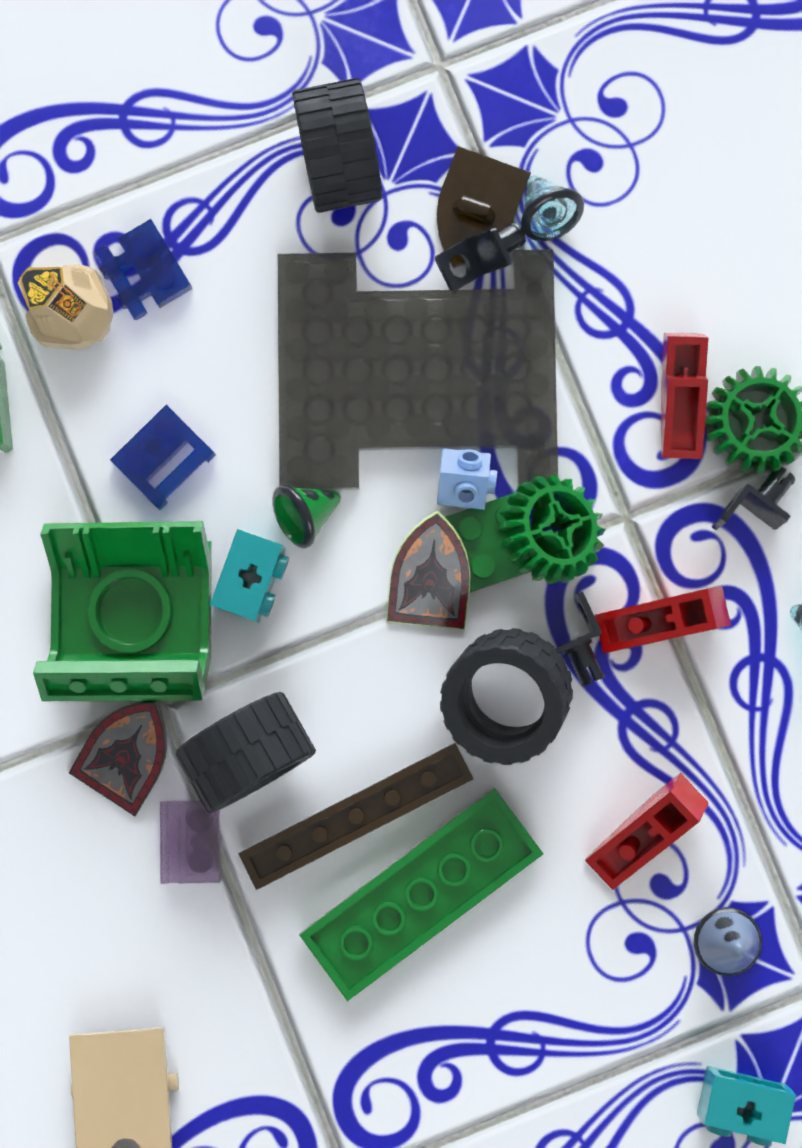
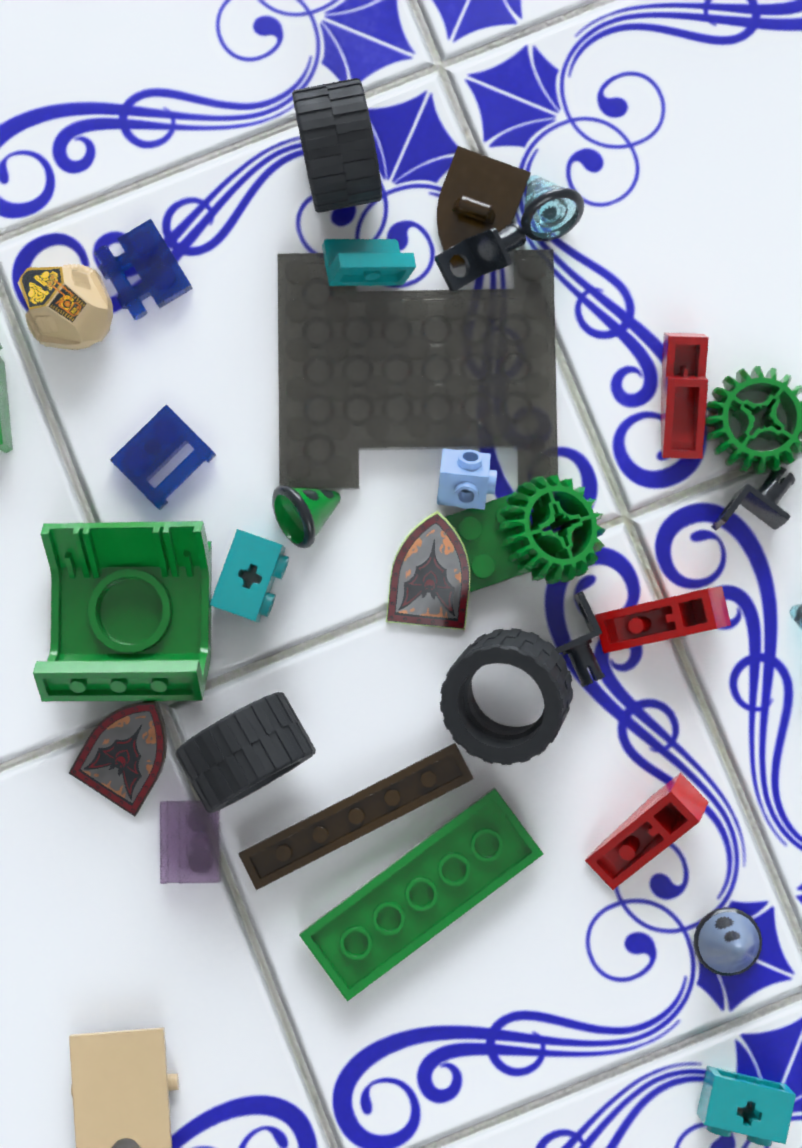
none -> teal panel [322,239,416,286]

